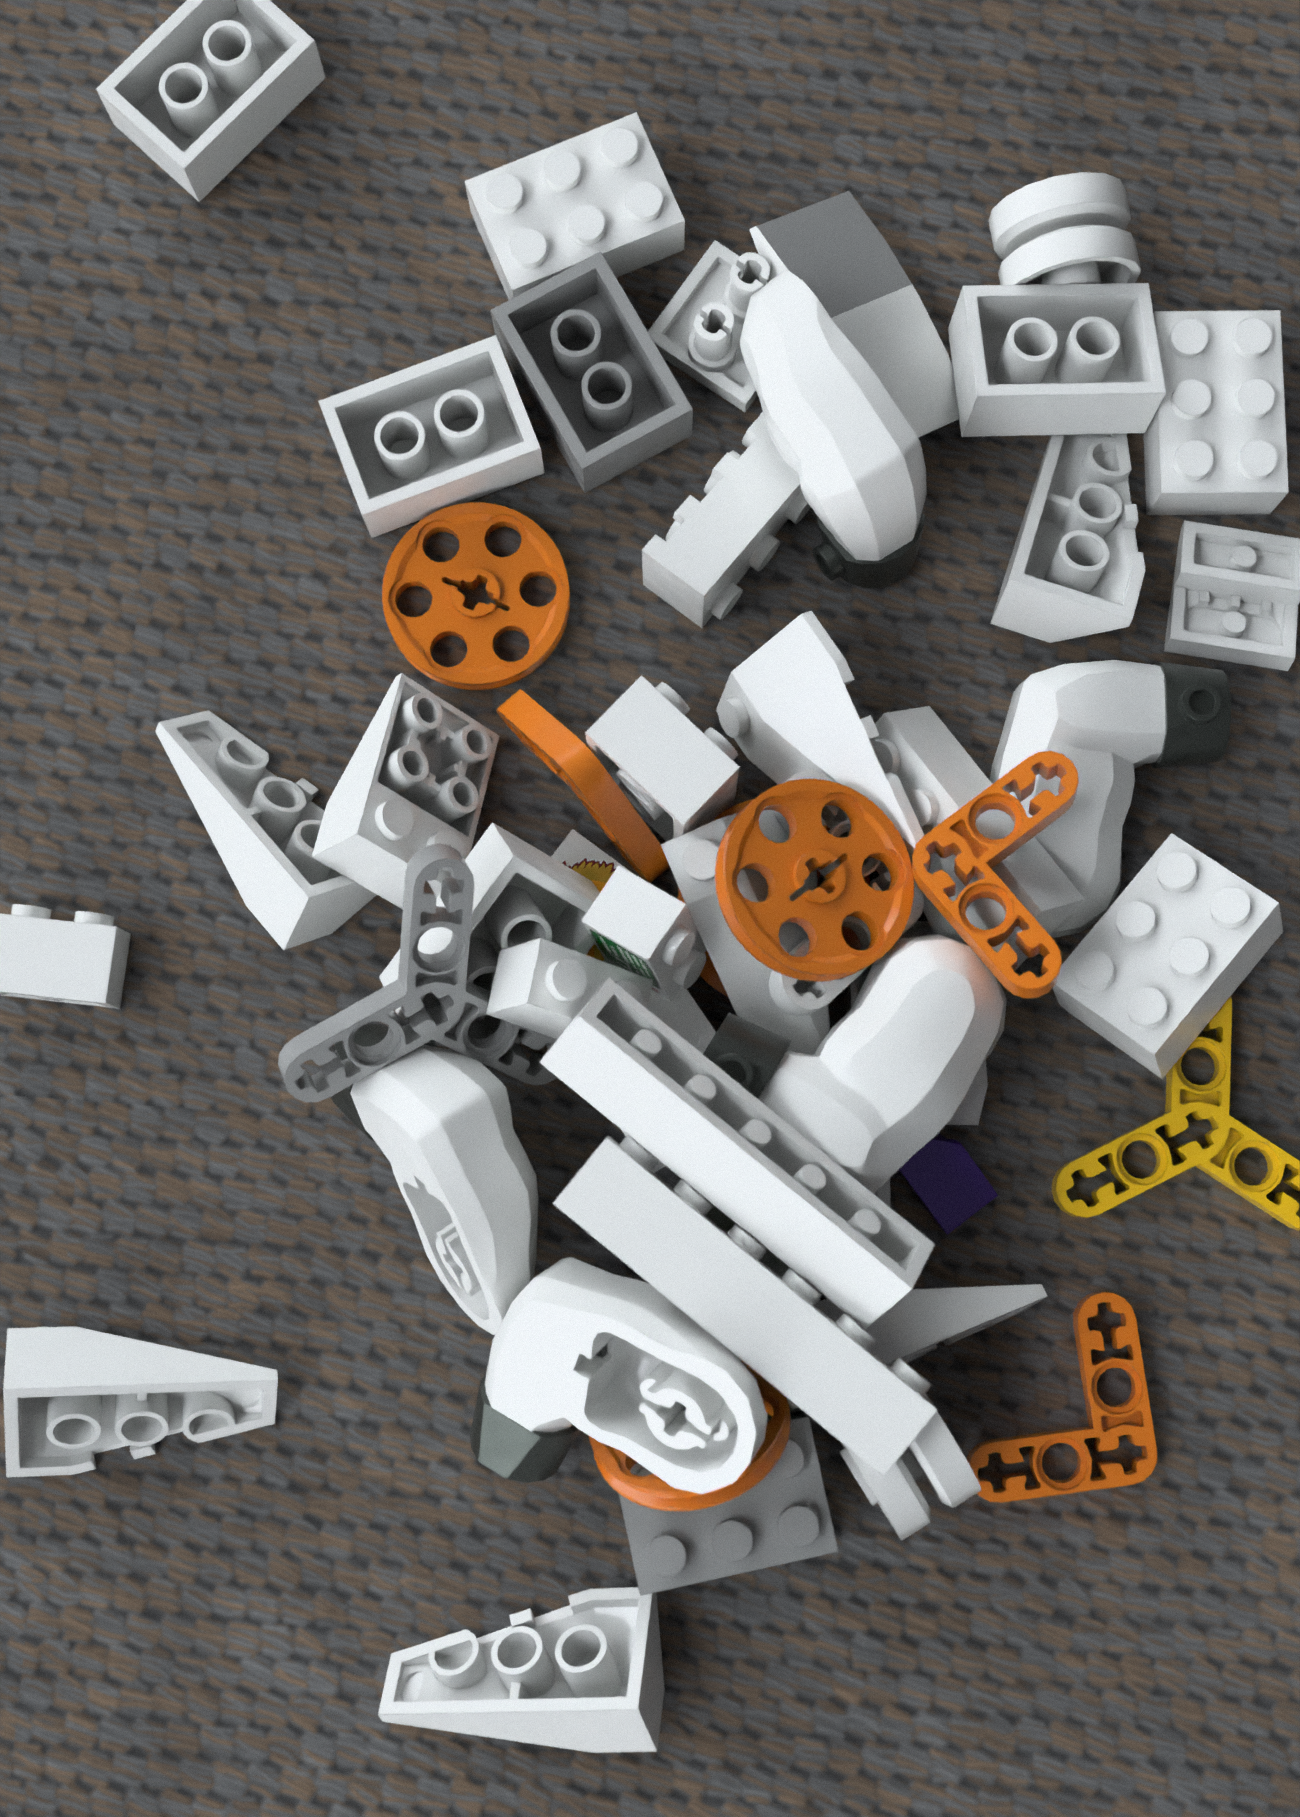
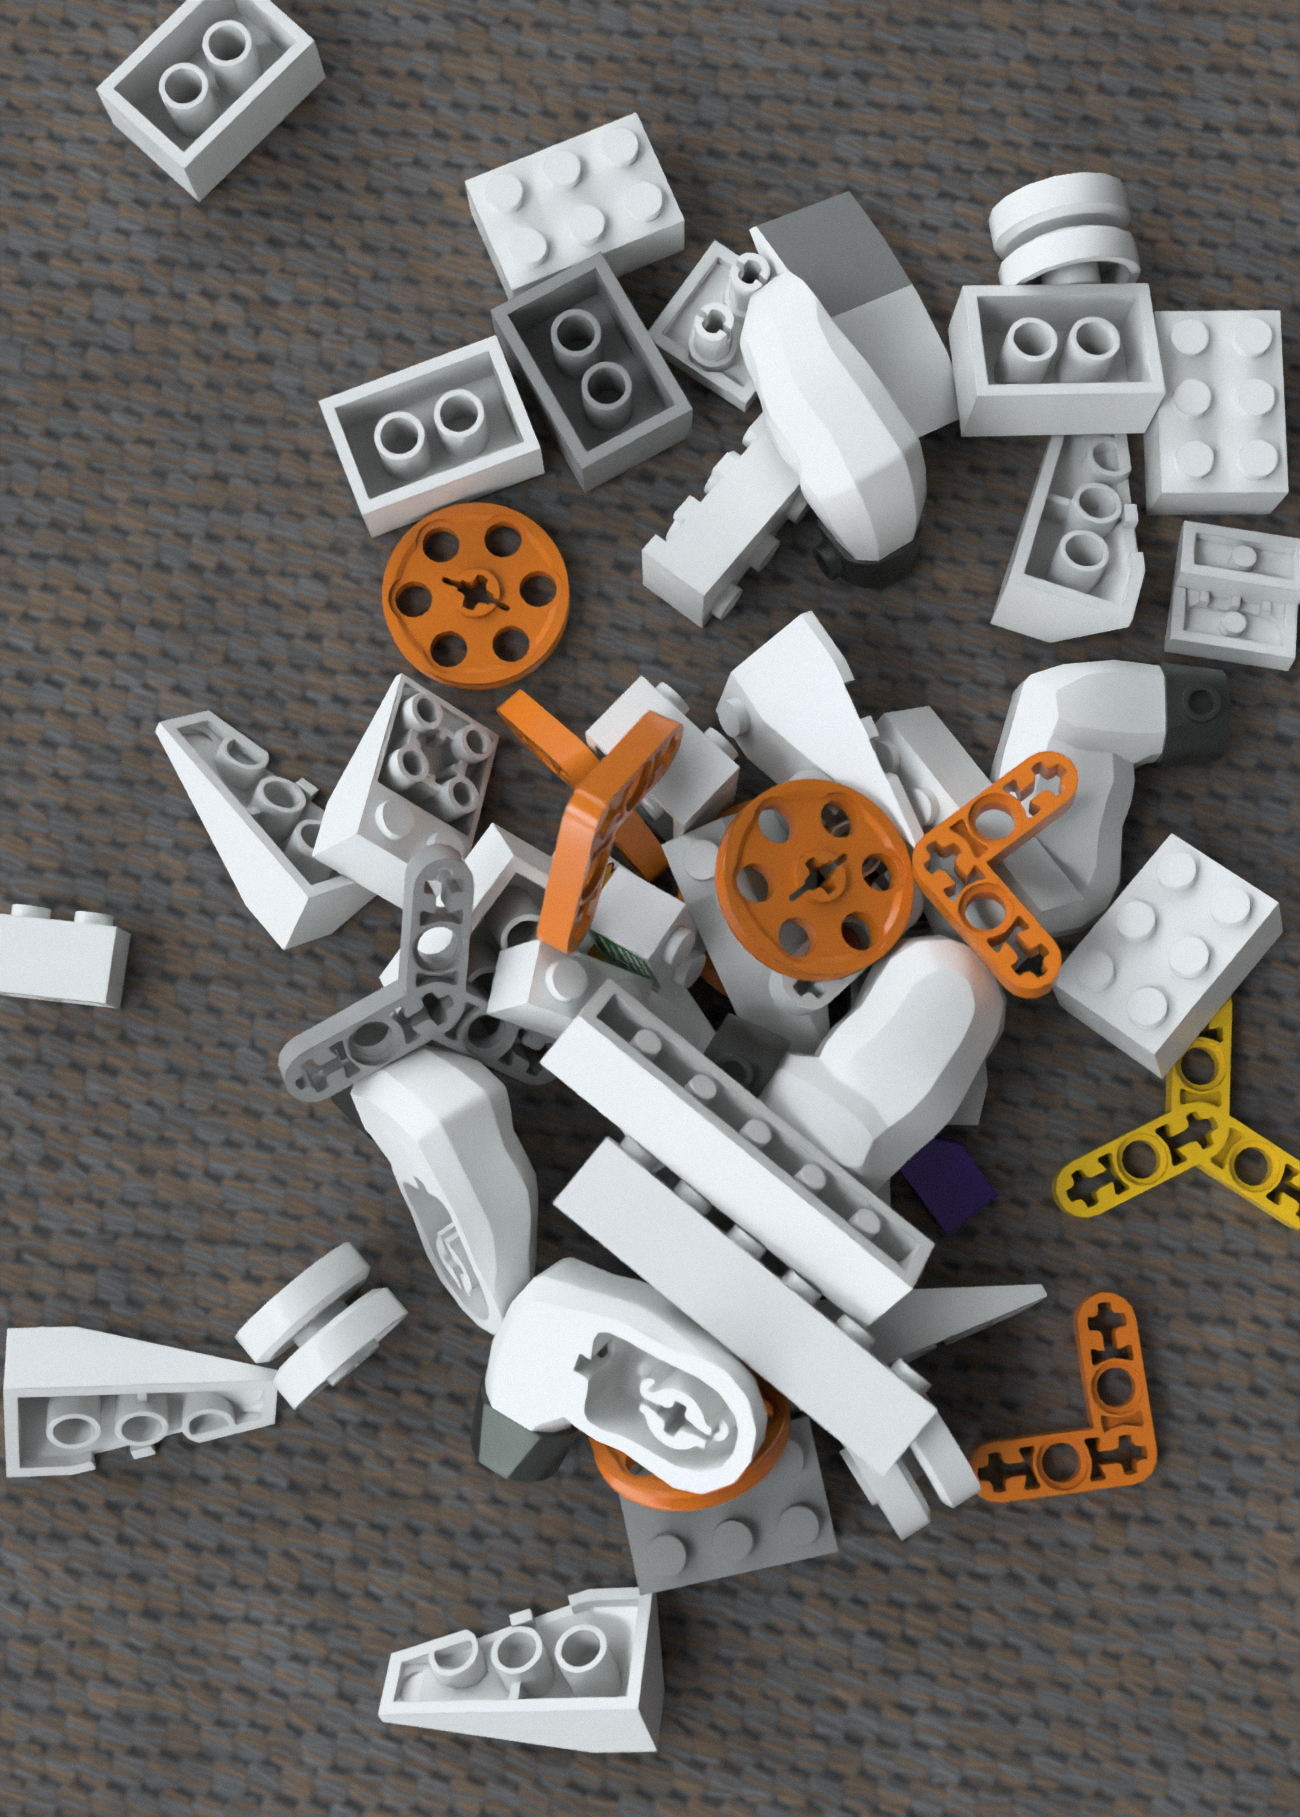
none -> white wheel [235,1242,409,1410]
none -> orange beam [536,710,684,955]

